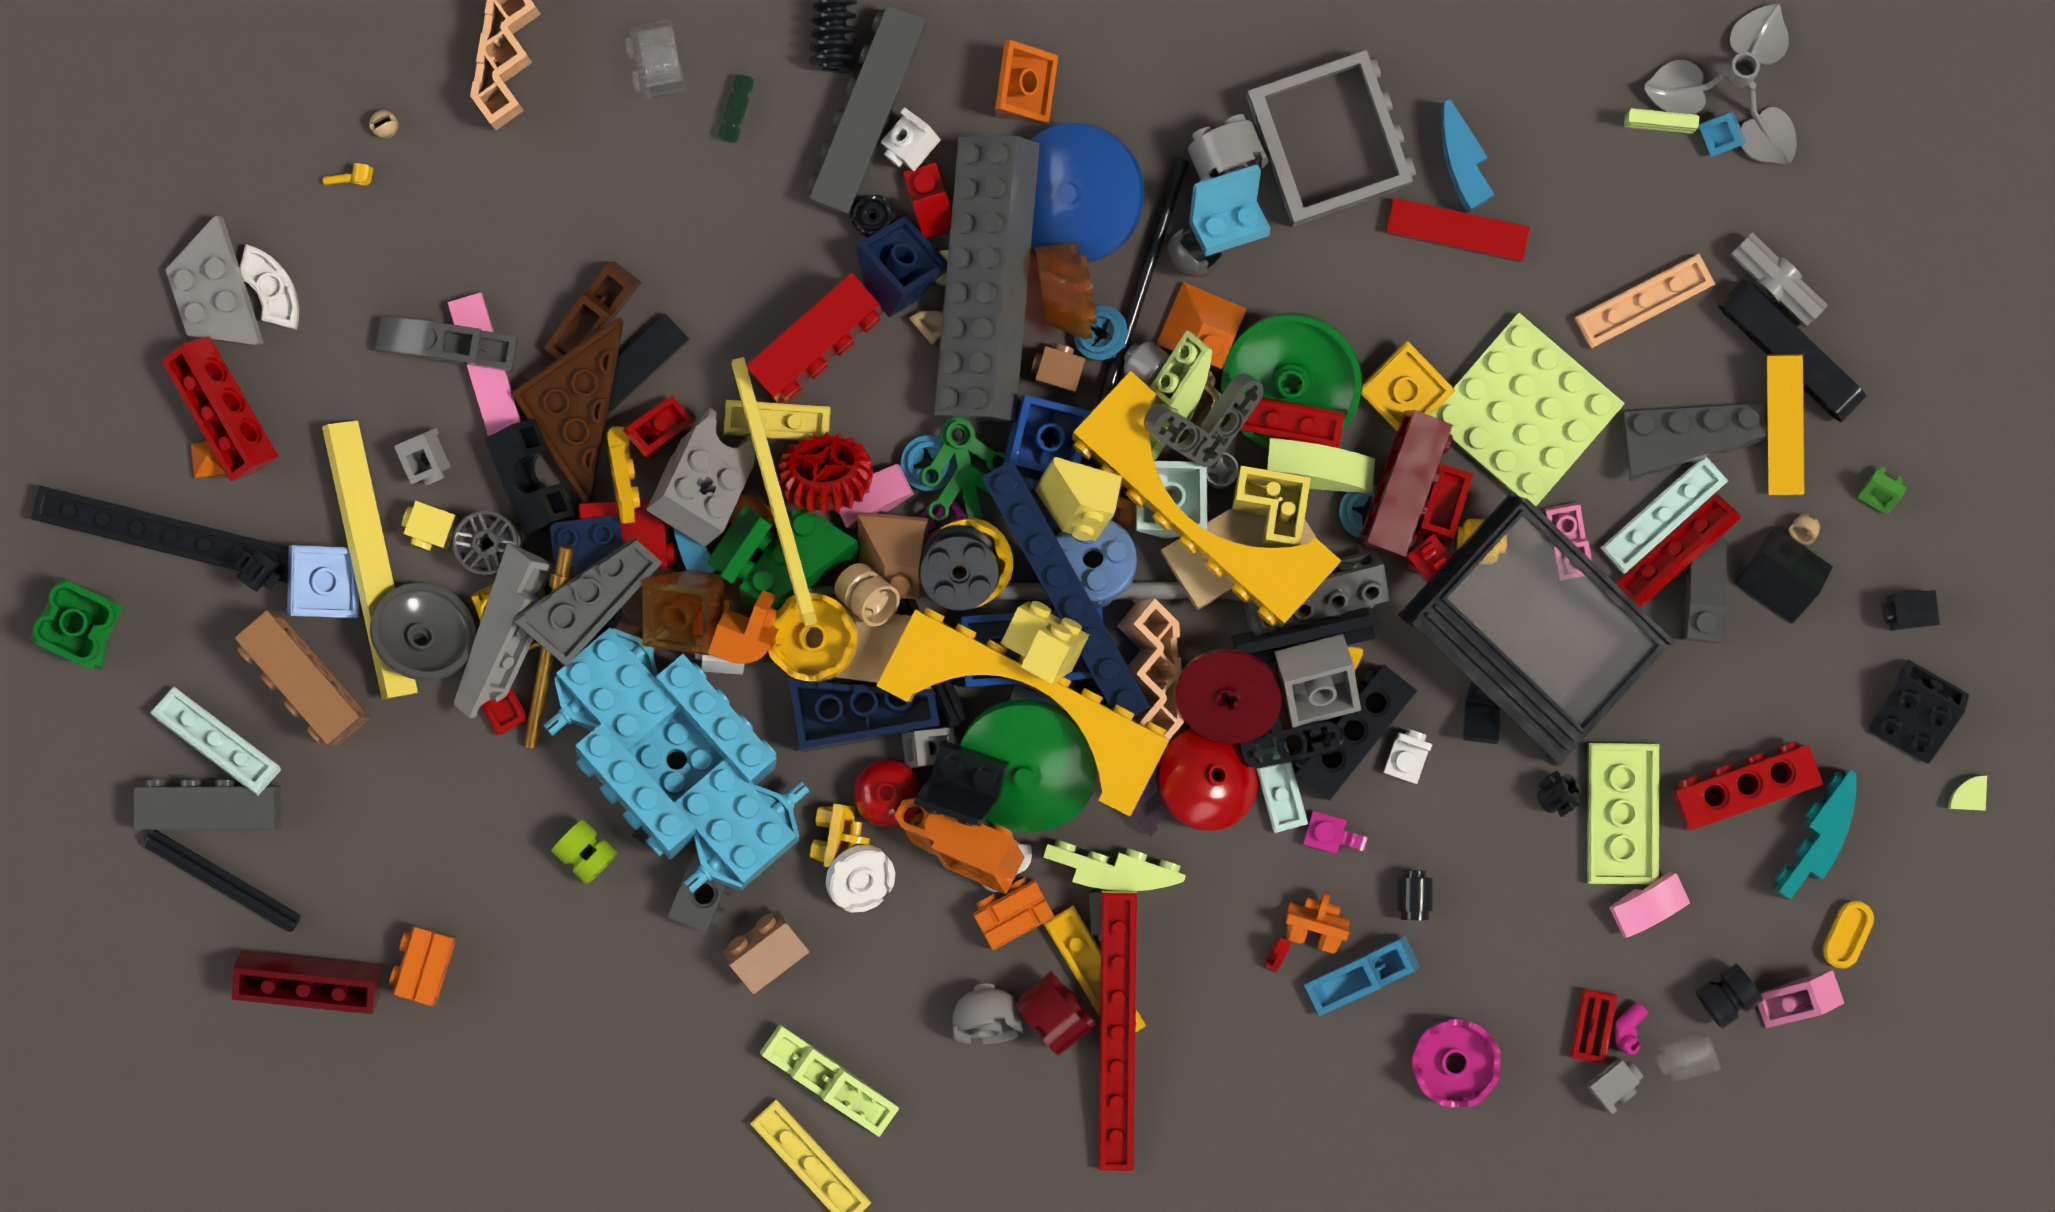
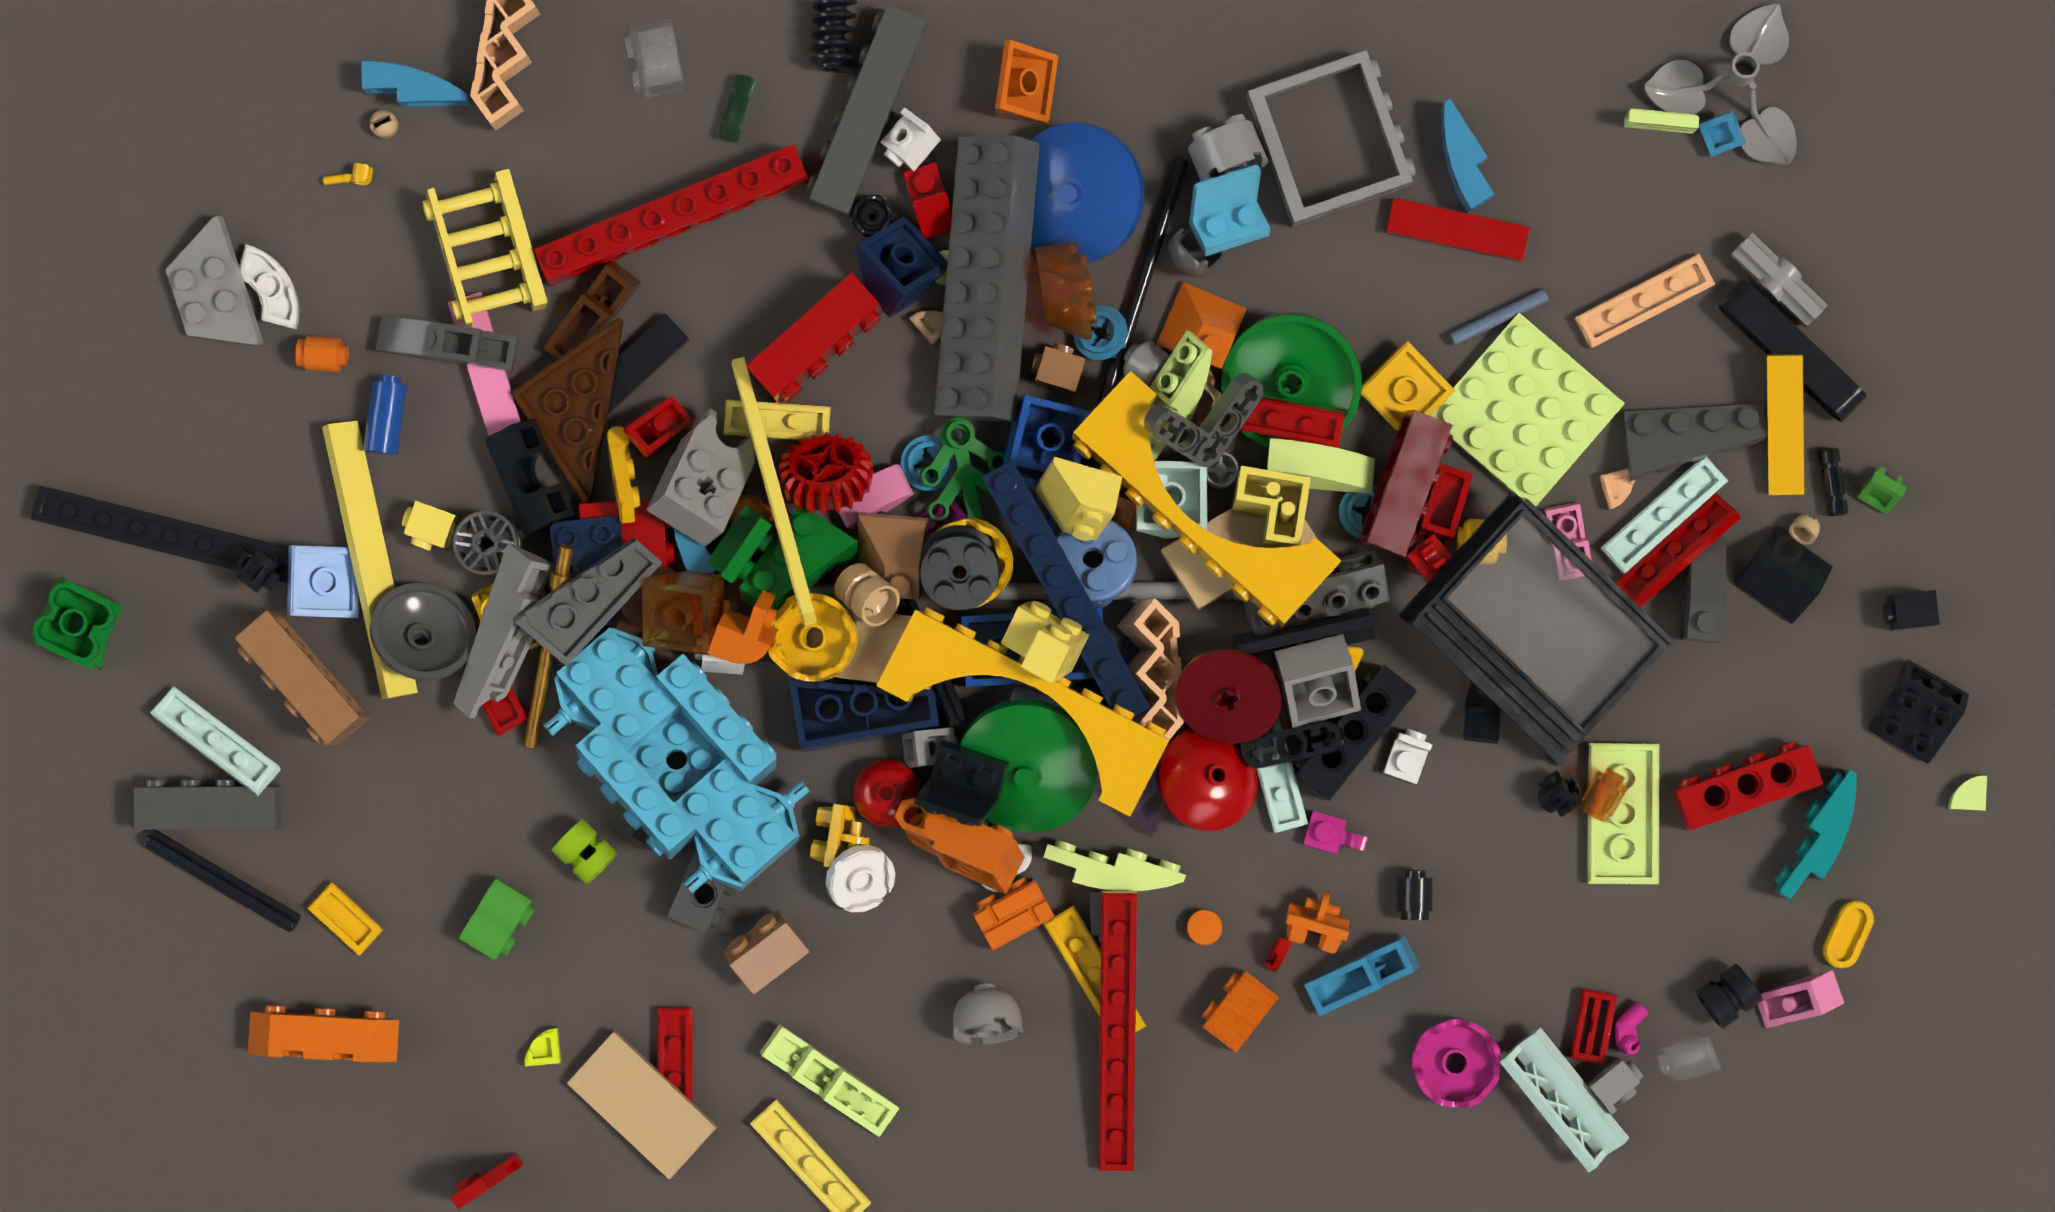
red brick [161,336,279,482] -> none
orange slope [191,442,226,478] -> none
dark red brick [231,950,382,1014] -> none
orange brick [389,925,457,1006] -> none
light grey brick [394,427,451,486] -> none
dark red brick [1015,971,1097,1056] -> none
bright pink slope [1609,872,1690,938] -> none
none -> orange brick [248,1005,399,1062]
none -> orange brick [295,336,349,373]
none -> yellow tile [307,882,384,956]
none -> dark azure slope [361,61,472,108]
none -> blue brick [363,375,407,455]
none -> light yellow fence [422,169,548,327]
none -> red wing [451,1153,524,1210]
none -> bright green brick [459,877,535,961]
none -> neon yellow tile [525,1027,561,1066]
none -> red brick [534,144,809,286]
none -> tan tile [567,1031,718,1180]
none -> red tile [657,1008,694,1102]
none -> orange tile [1187,910,1222,945]
none -> orange brick [1201,970,1279,1053]
none -> sand blue bar [1449,288,1549,346]
none -> light aqua fence [1500,1027,1629,1173]
none -> clear orange brick [1580,768,1628,823]
none -> light nougat tile [1599,468,1635,510]
none -> black axle [1819,448,1848,517]

